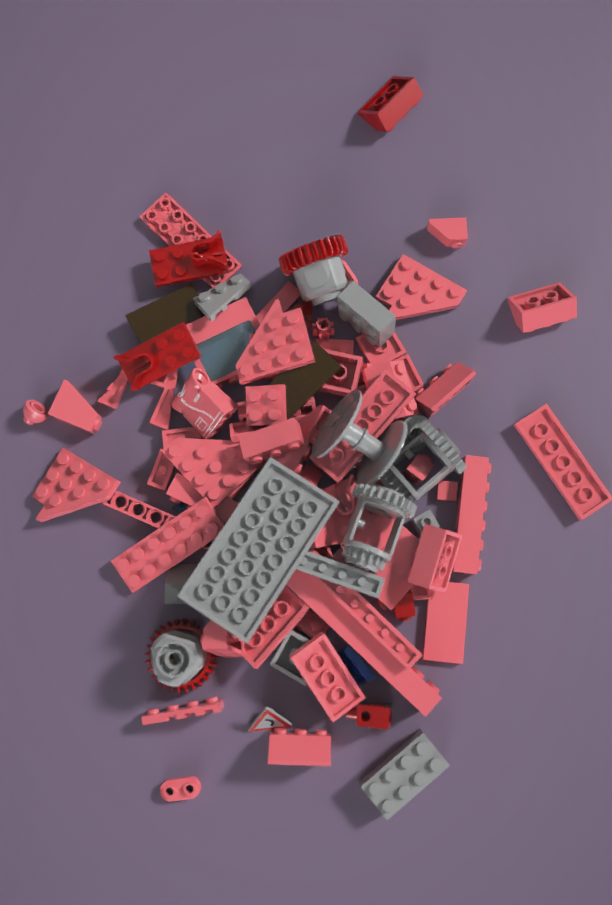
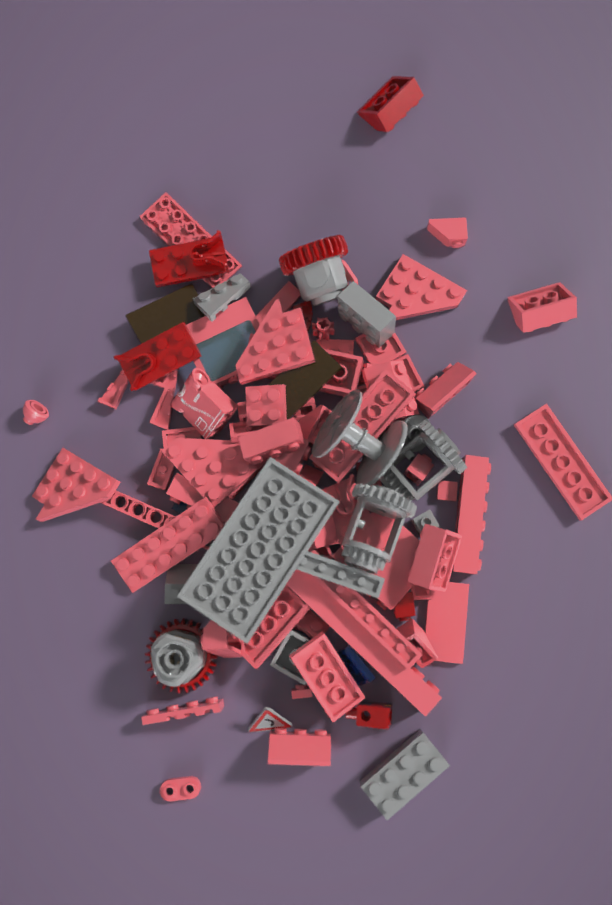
coral slope [48,379,102,434] -> none
none -> coral plate [291,684,312,699]
none -> coral slope [396,618,438,668]

